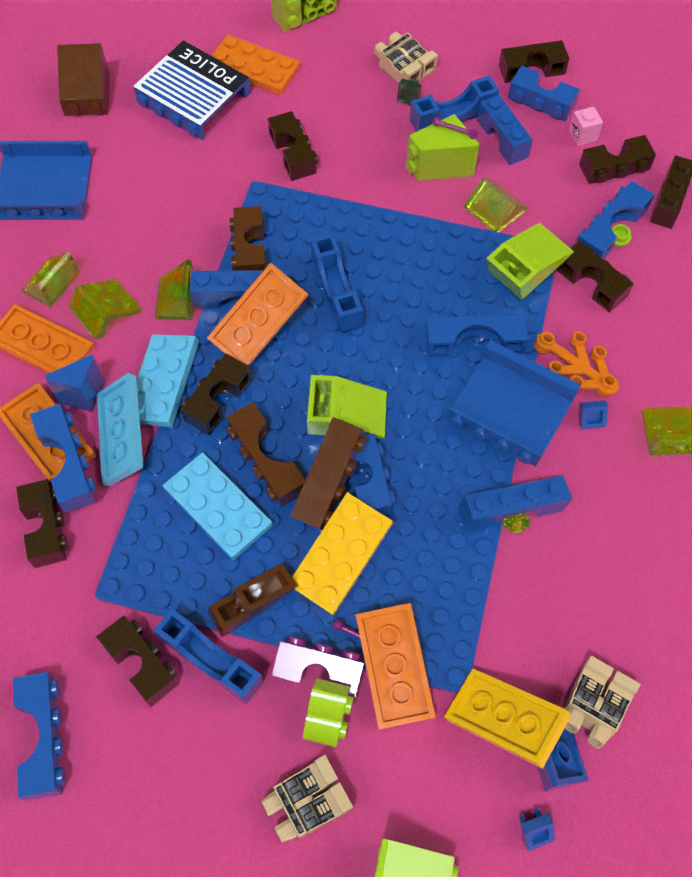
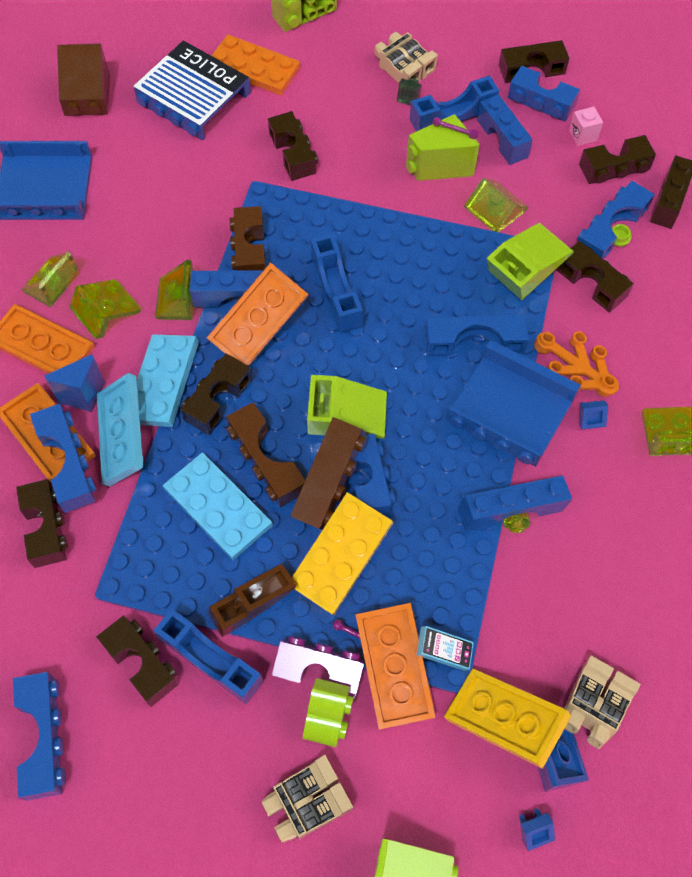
none -> tile [416,626,474,671]

